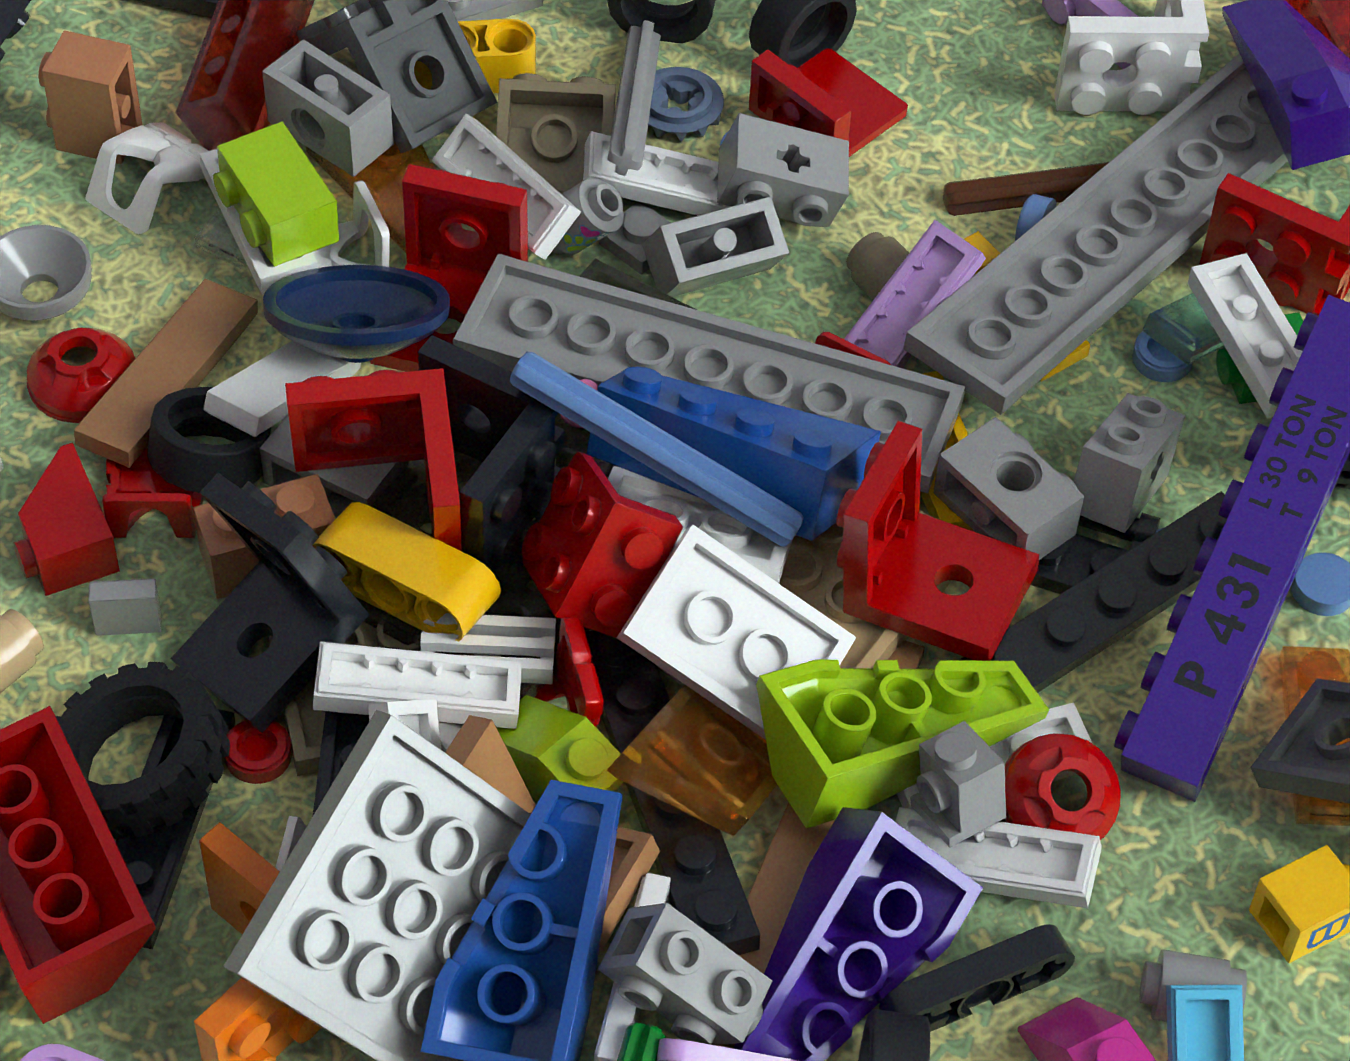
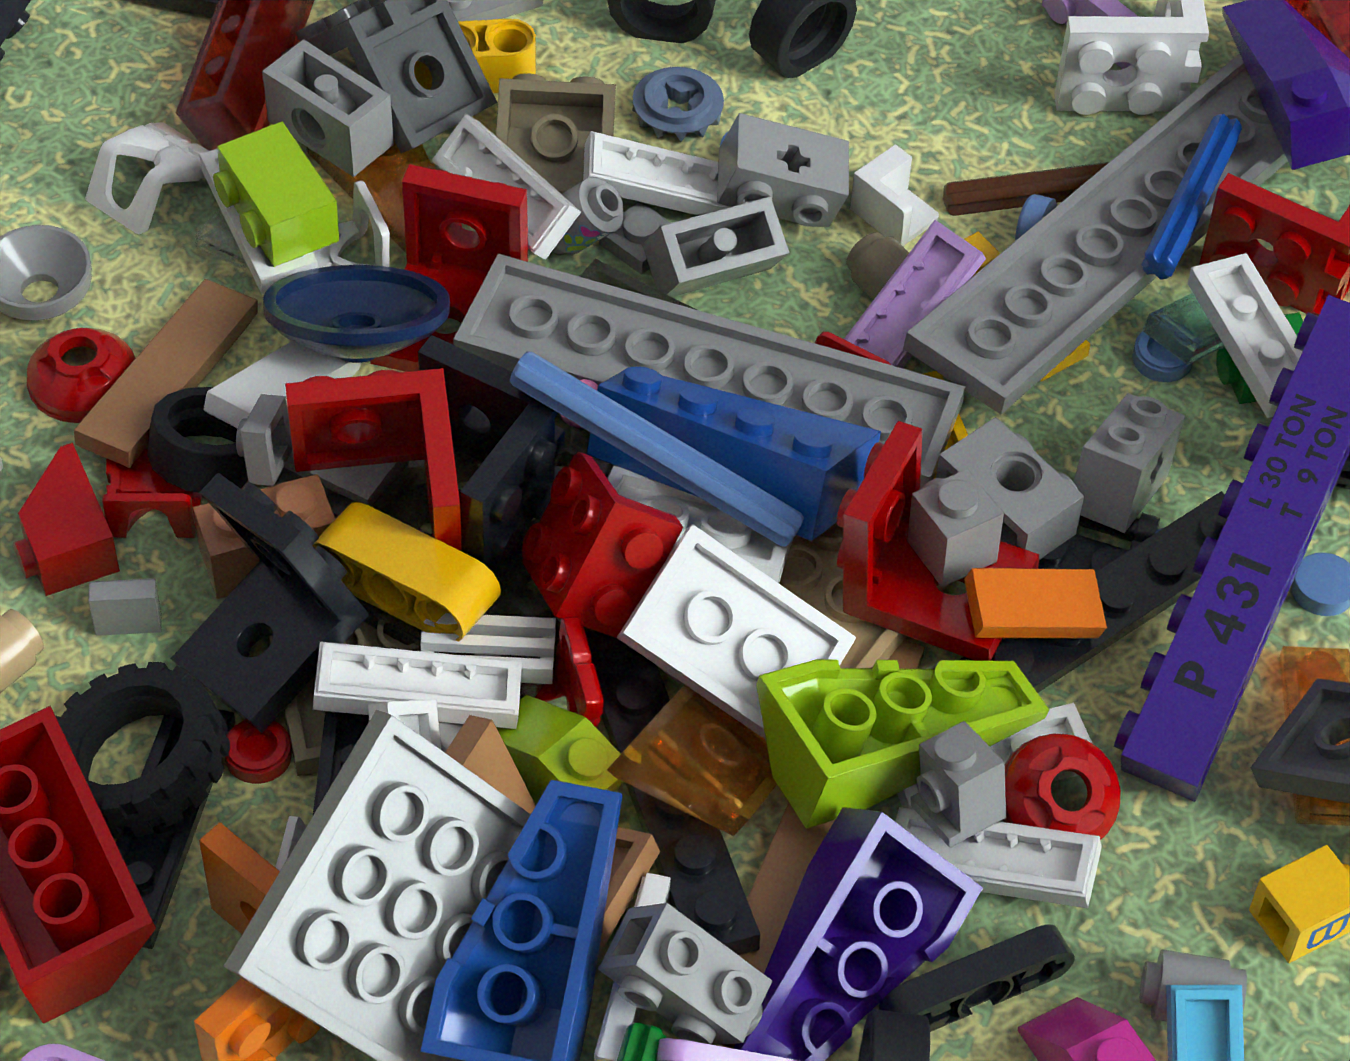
nougat brick [38,30,142,164] -> none
light grey axle [607,20,661,176] -> none
red bracket [749,48,908,157] -> none
none -> light grey plate [236,394,293,486]
none -> white panel [850,144,939,246]
none -> light grey brick [907,468,1004,587]
none -> orange tile [964,568,1107,638]
none -> blue axle [1141,113,1242,280]

